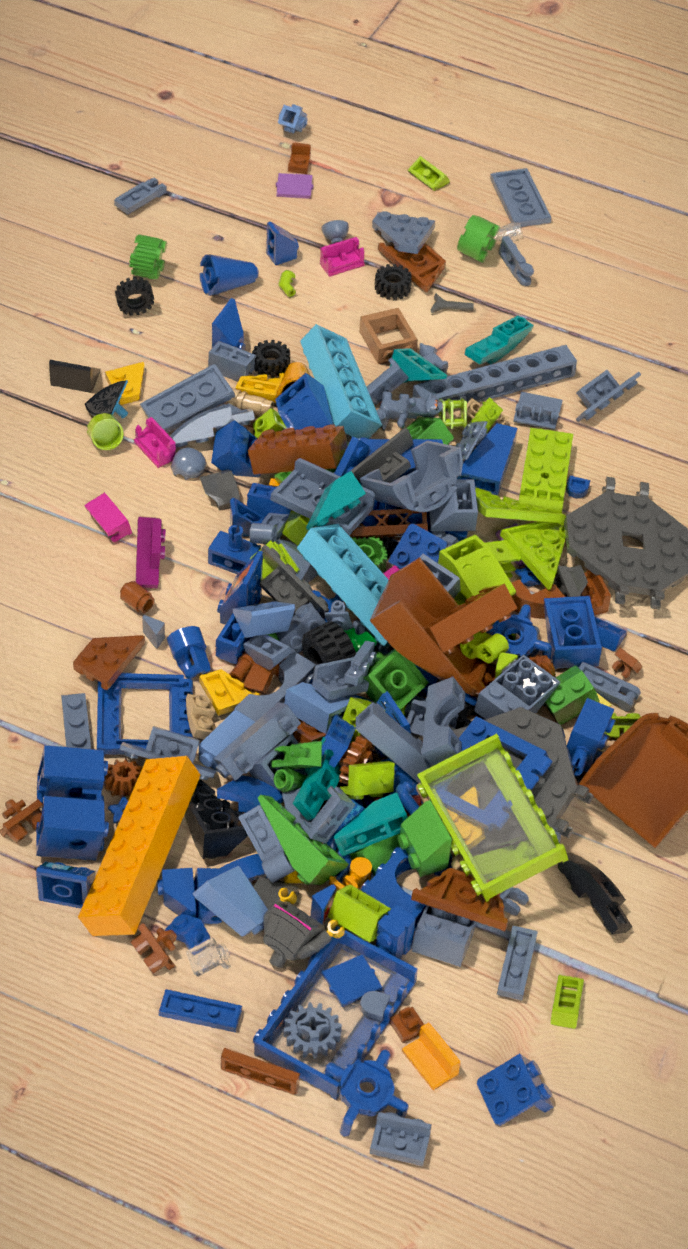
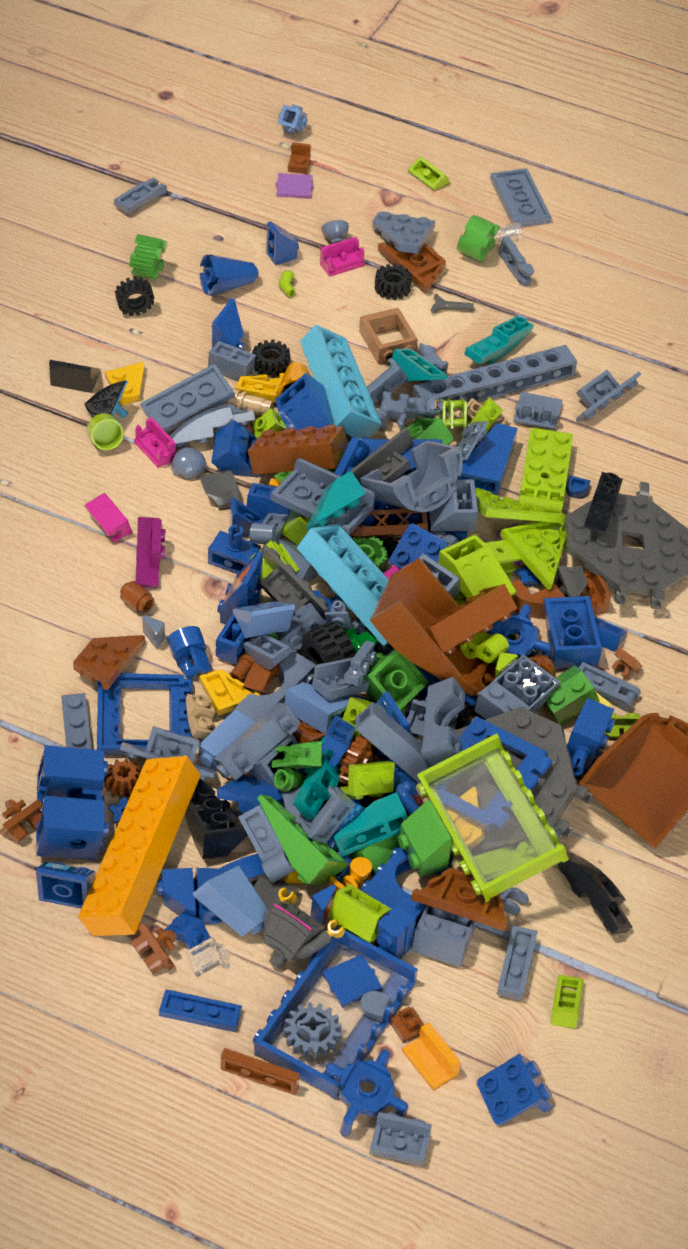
none -> black slope [584,472,623,532]

